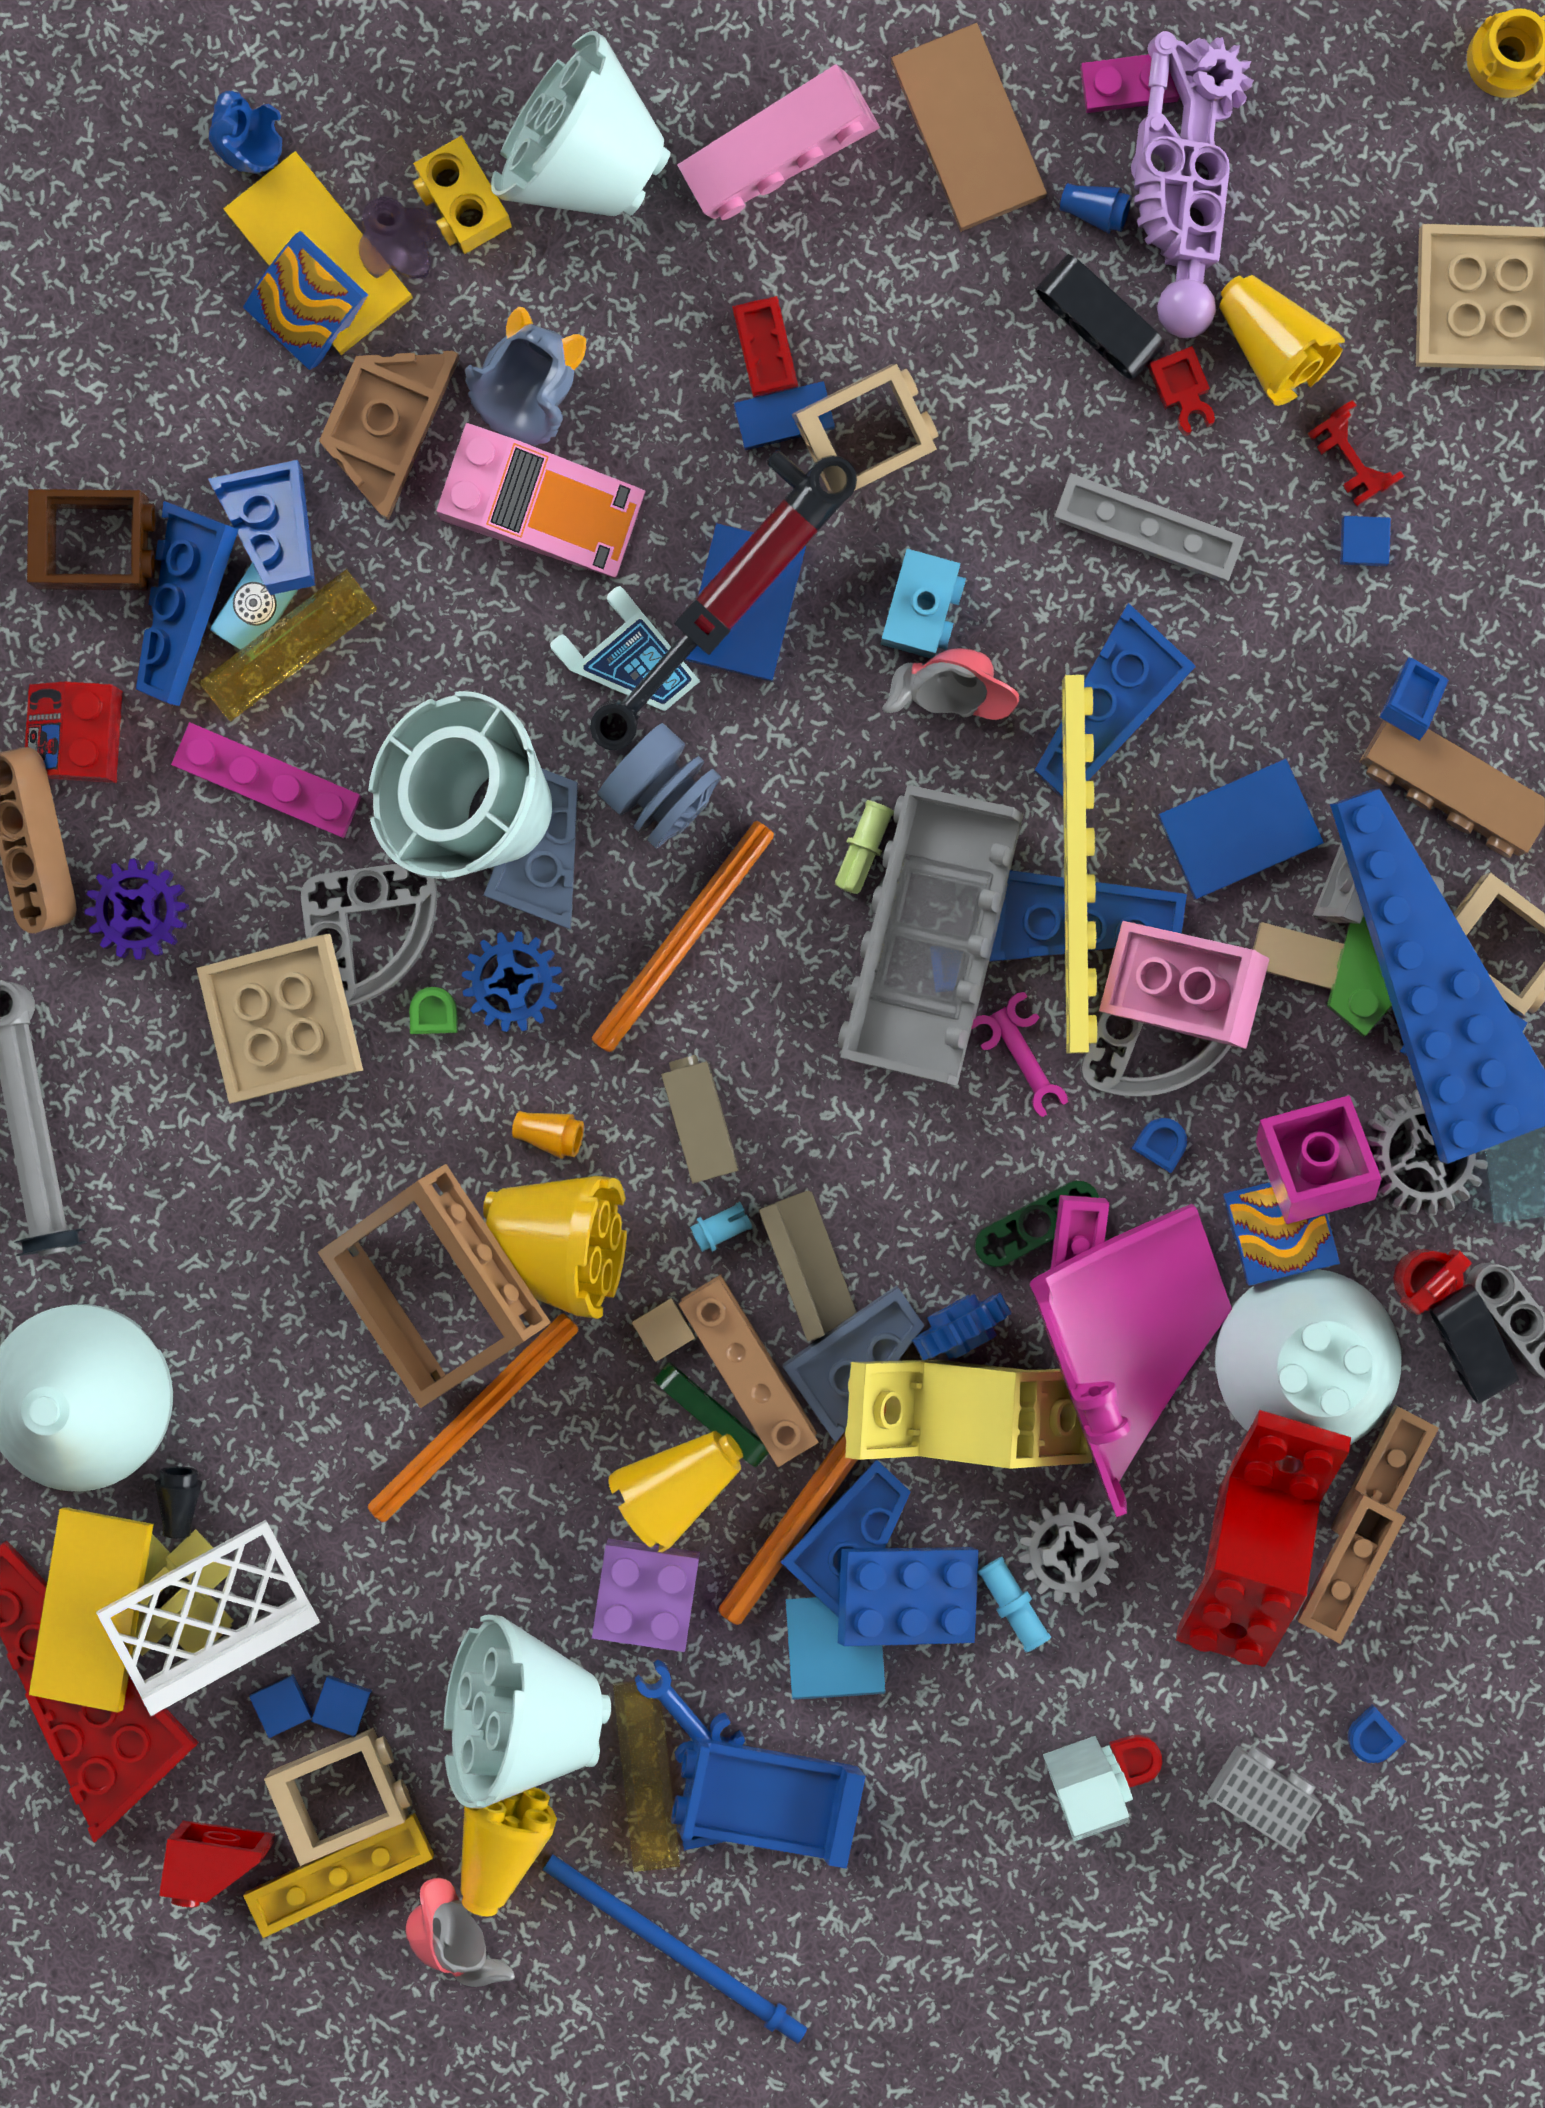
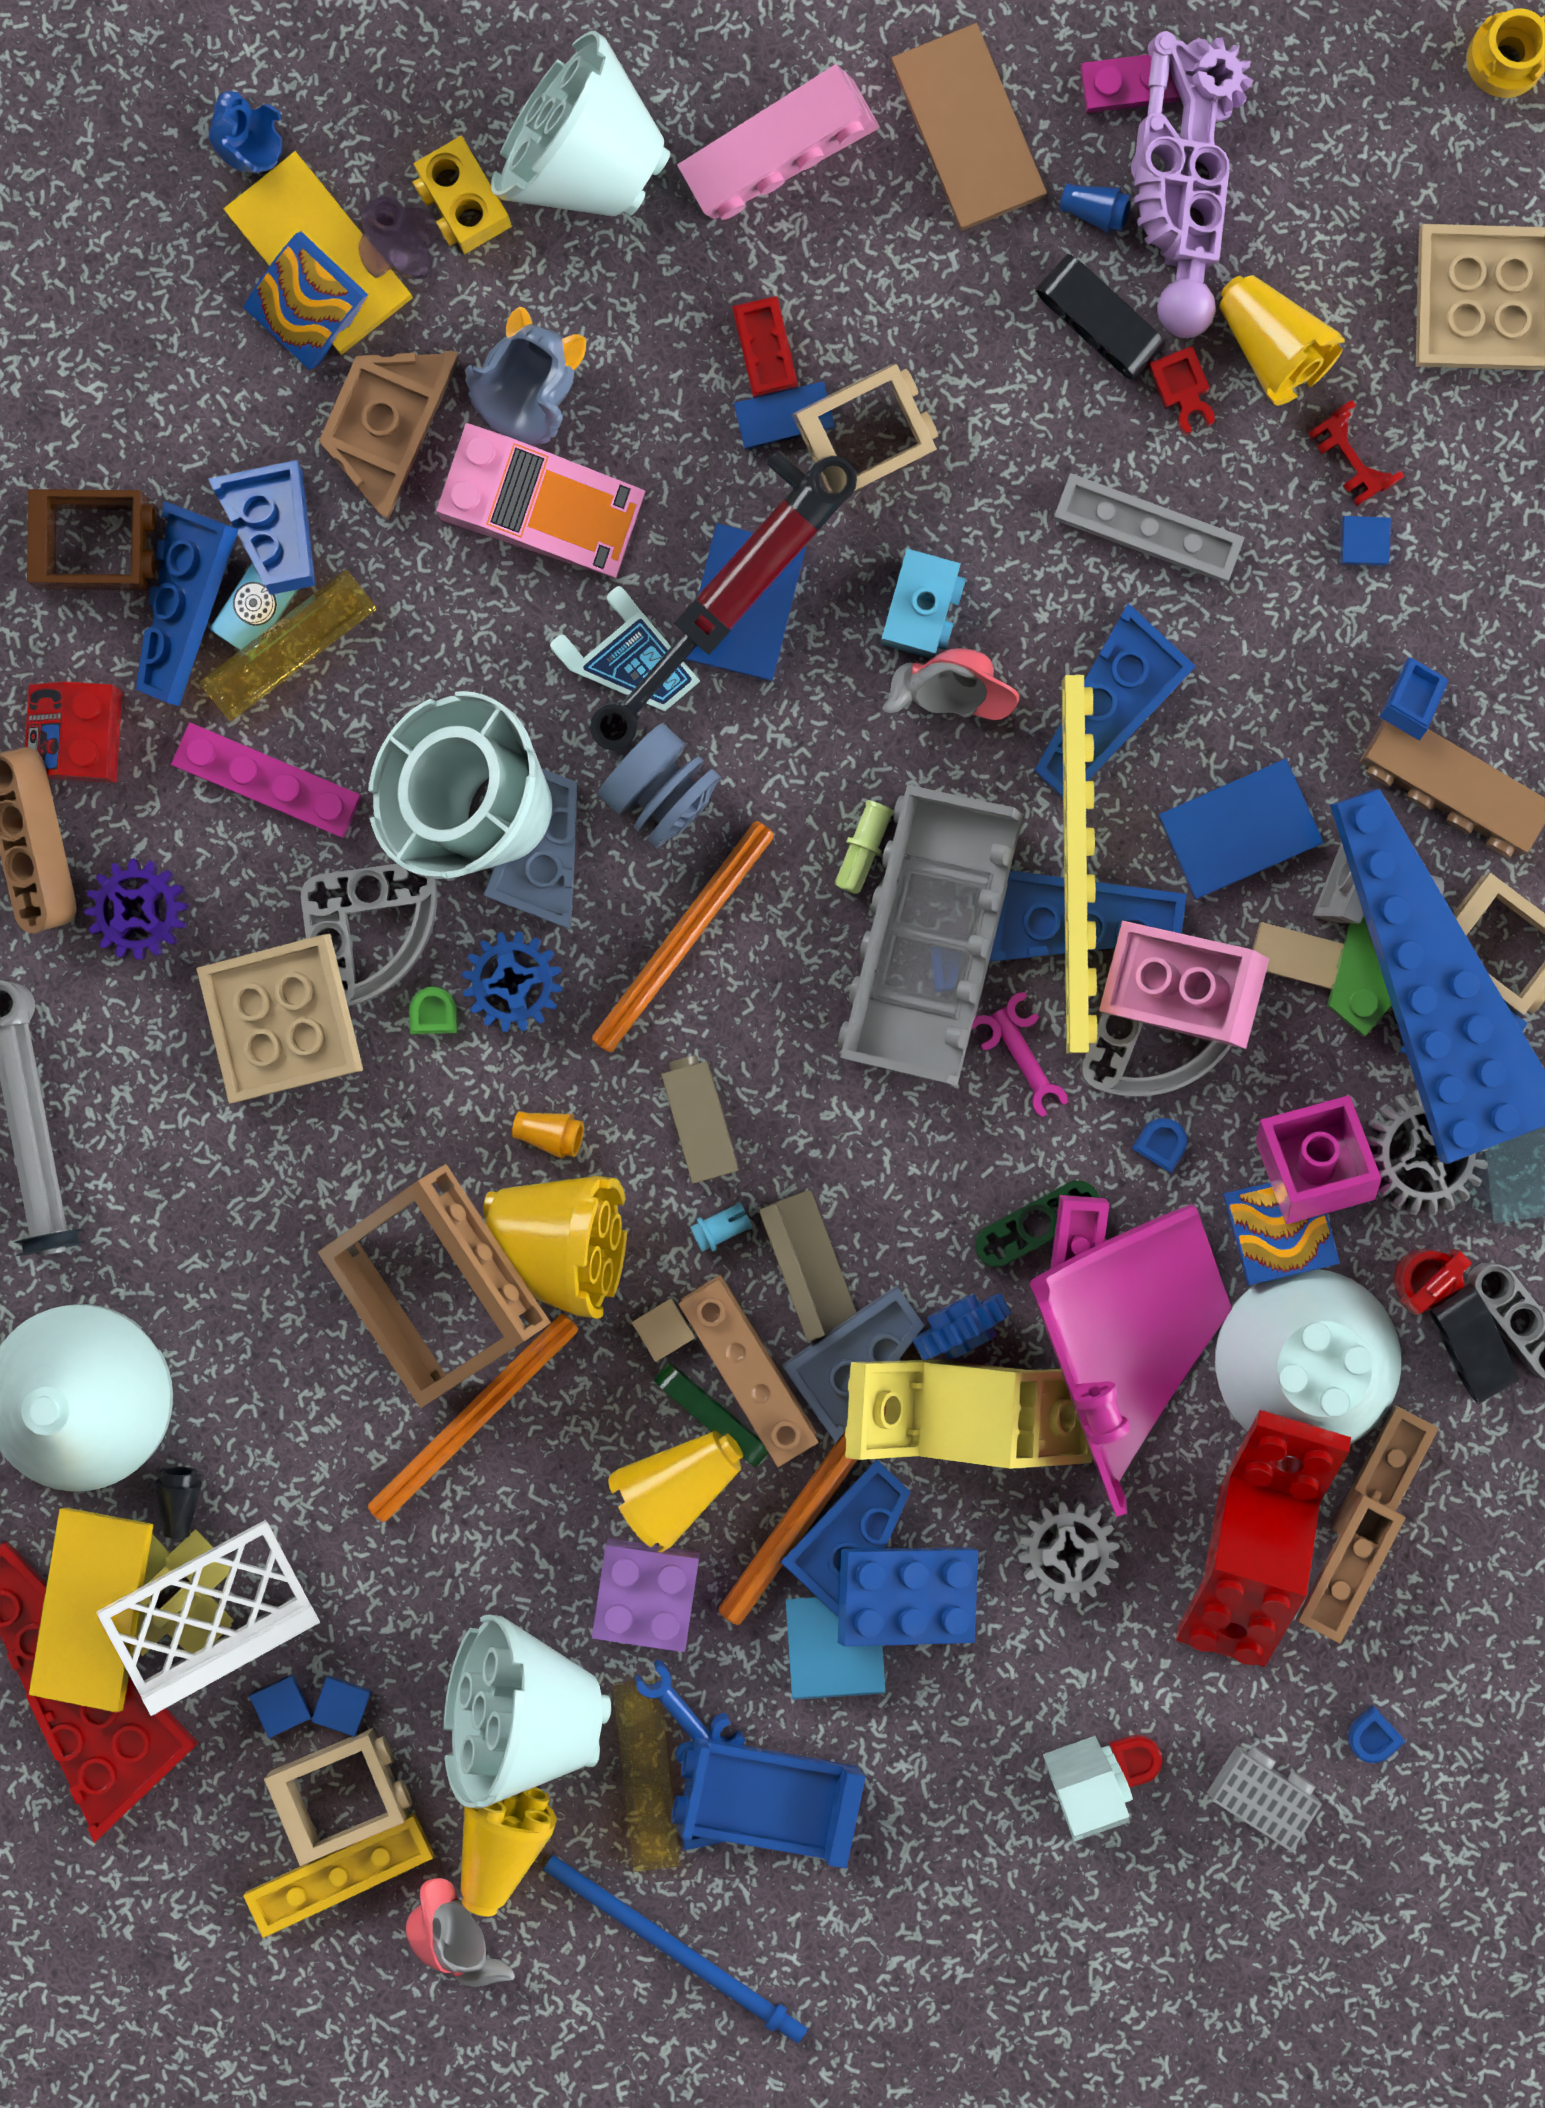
red slope [159,1820,275,1907] -> none
medium azure pin [978,1557,1051,1652] -> none

